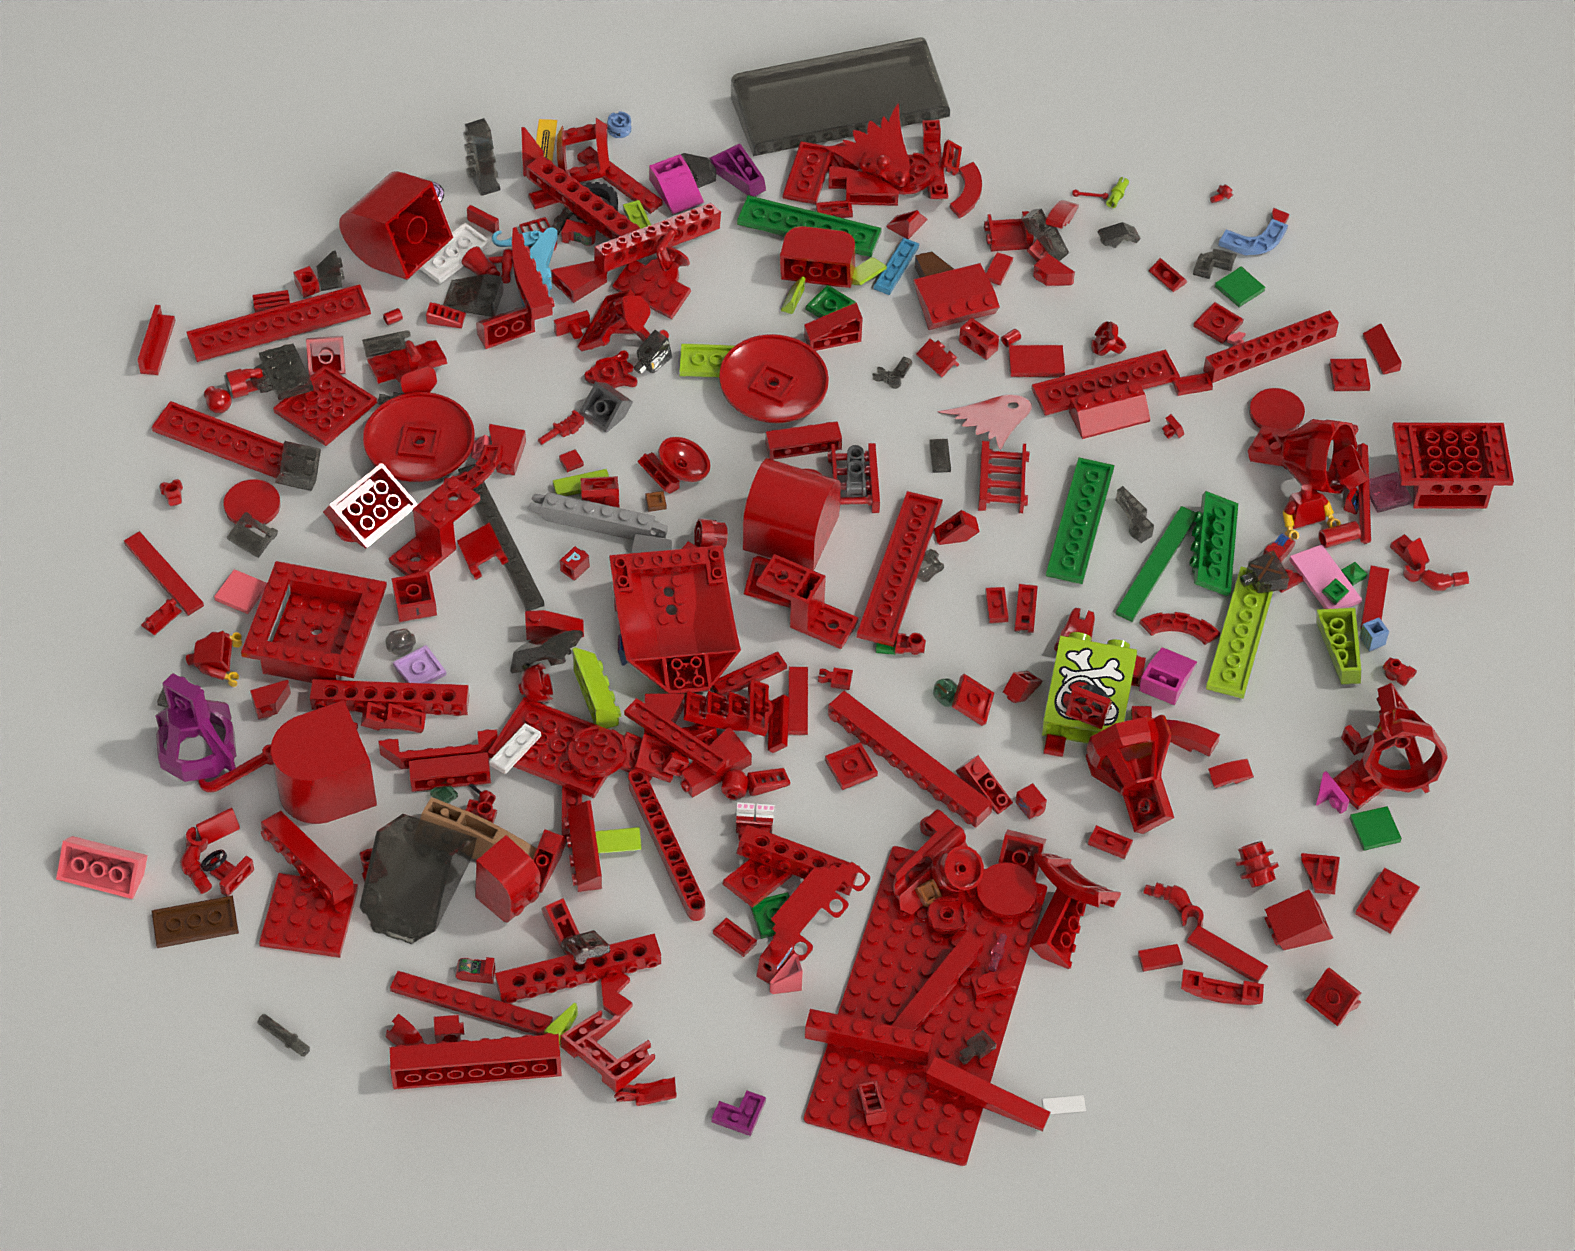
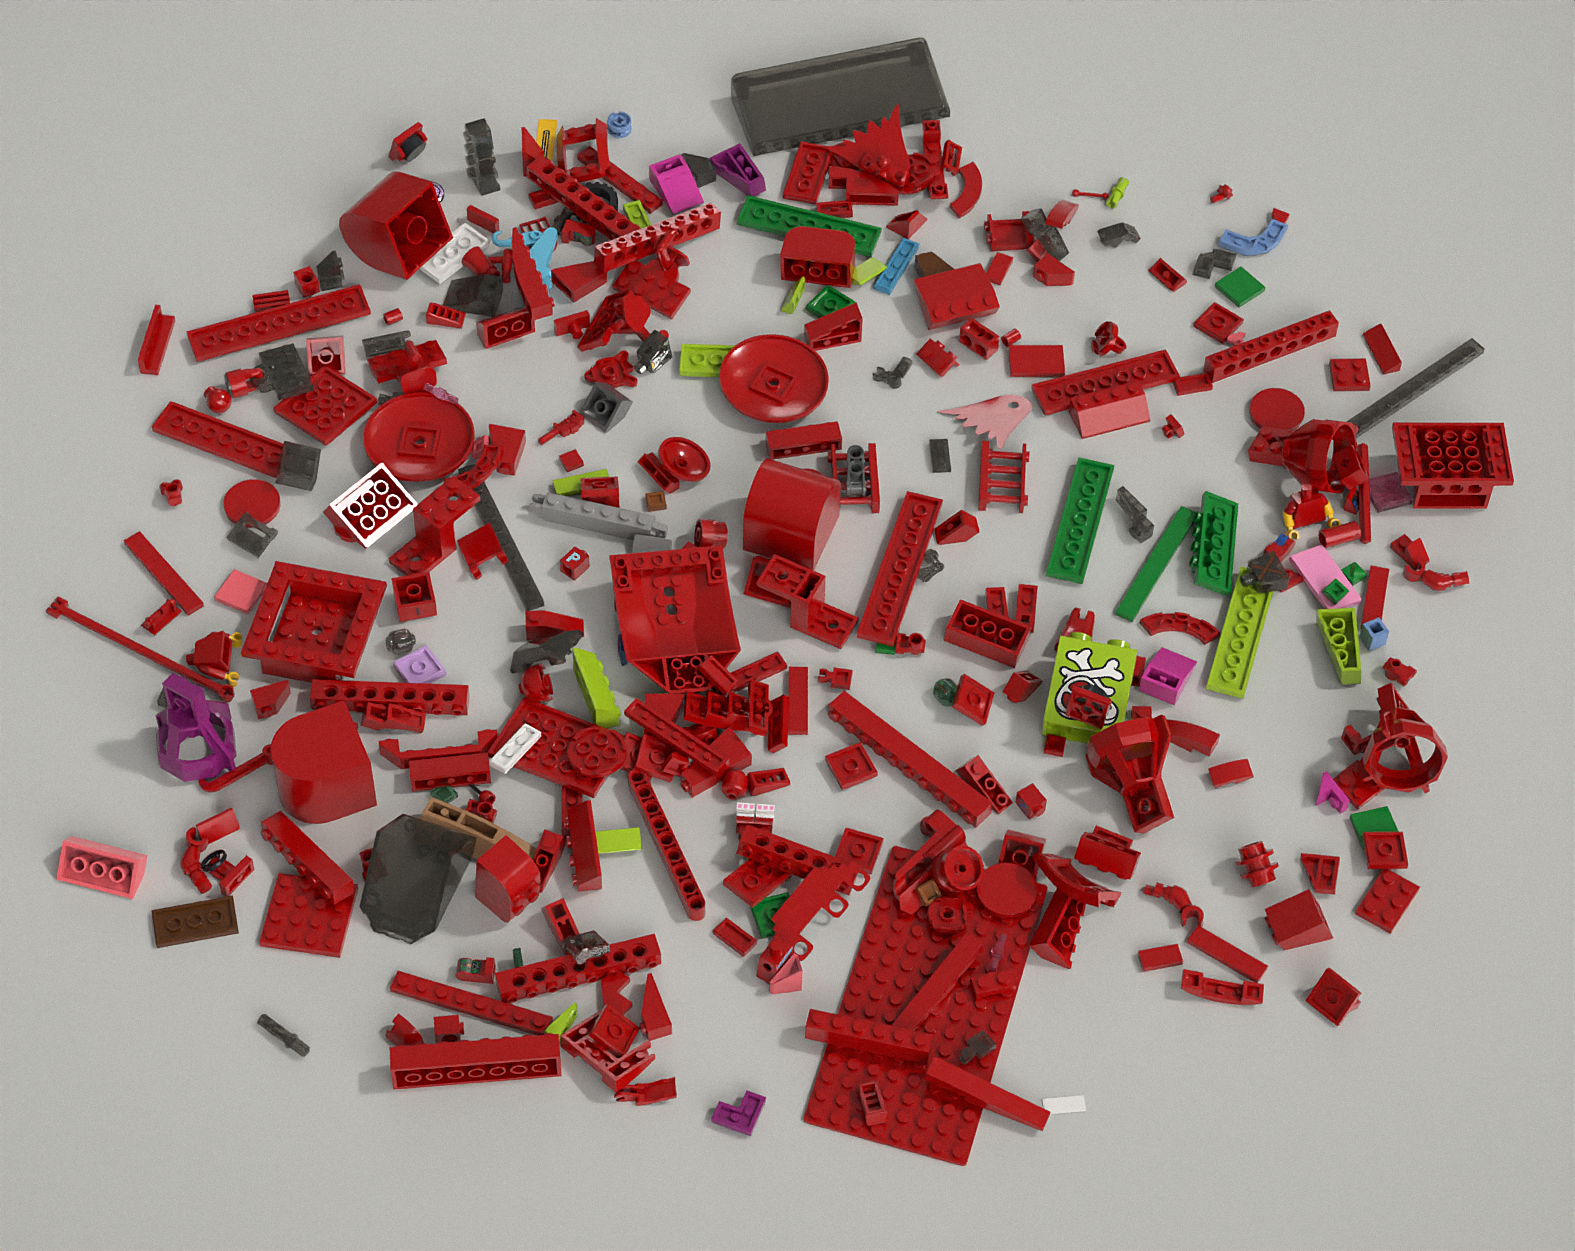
none -> red hinge [46,597,235,702]
none -> piece [388,122,428,162]
none -> clear pink bar [424,383,459,405]
none -> clear green tile [513,948,523,968]
none -> red tile [588,1003,640,1059]
none -> red slope [639,973,672,1041]
none -> red tile [697,655,739,695]
none -> red plate [835,828,884,875]
none -> red brick [944,599,1031,668]
none -> red brick [1074,832,1141,880]
none -> clear smoke plate [1346,338,1485,438]
none -> red tile [1362,832,1408,869]

